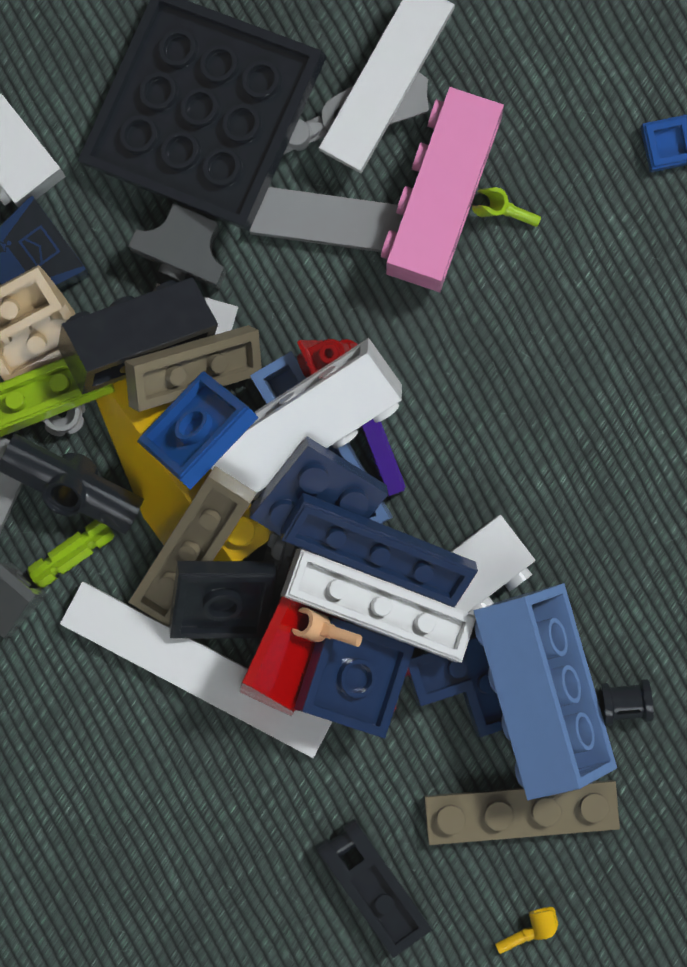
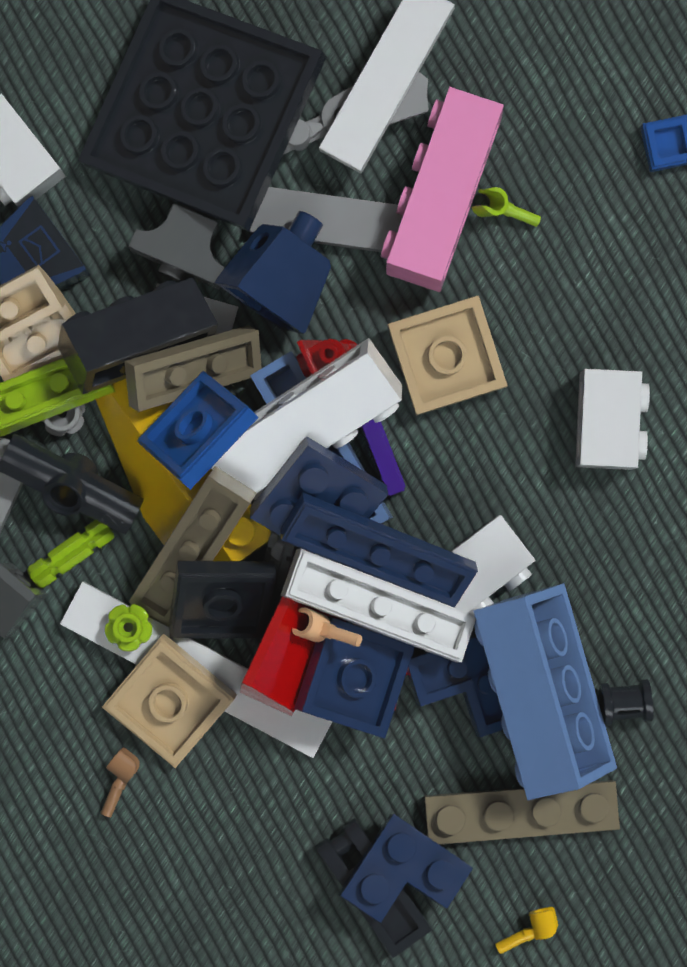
none -> medium nougat hand [101,747,140,817]
none -> tan tile [102,633,237,768]
none -> lime plate [105,604,152,651]
none -> dark blue torso [215,211,331,334]
none -> dark blue plate [338,814,473,923]
none -> tan plate [387,295,508,416]
none -> white brick [575,369,650,470]

